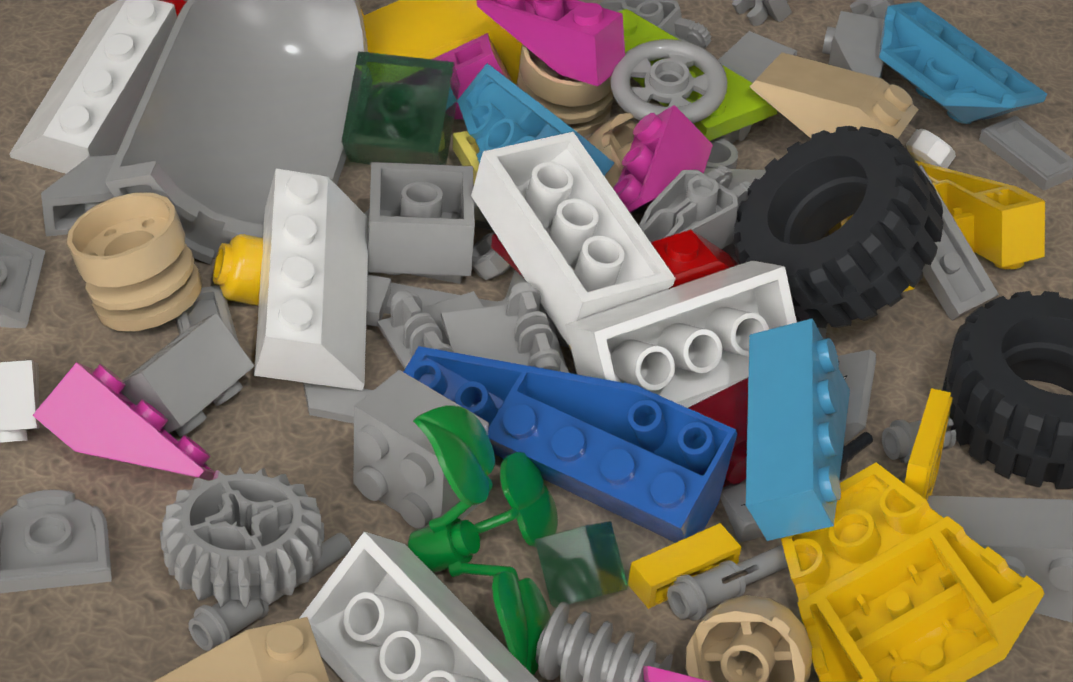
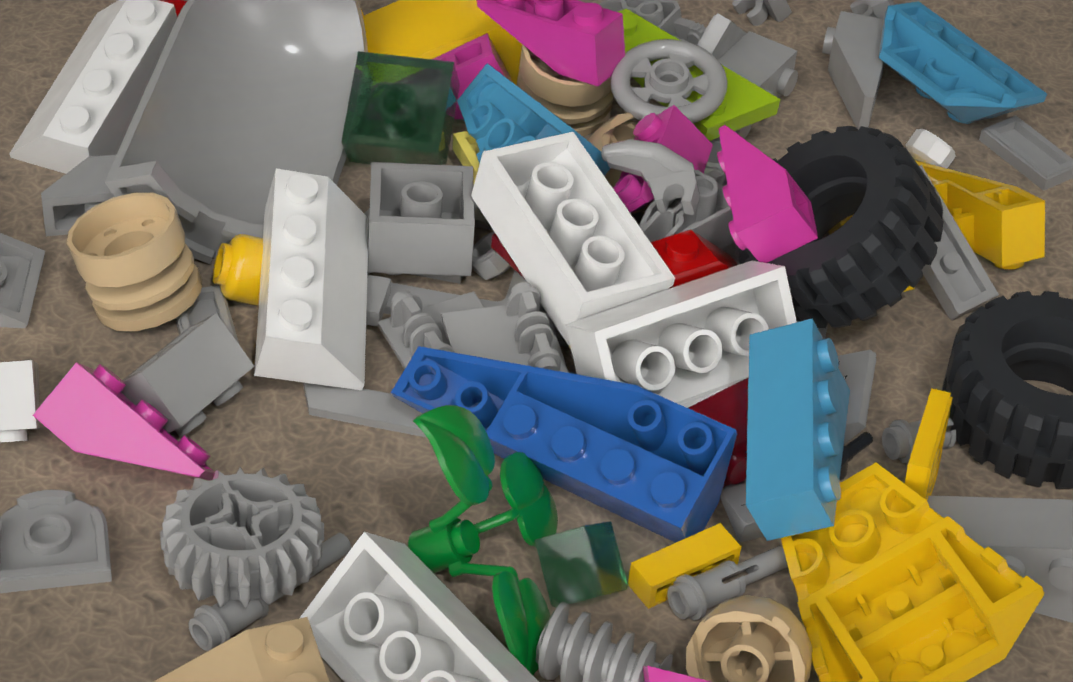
light grey brick [353,370,489,529] -> none
tan slope [750,52,919,139] -> none
none -> light grey piece [601,139,700,215]
none -> light grey tile [697,13,746,60]
none -> dark pink slope [717,125,818,263]

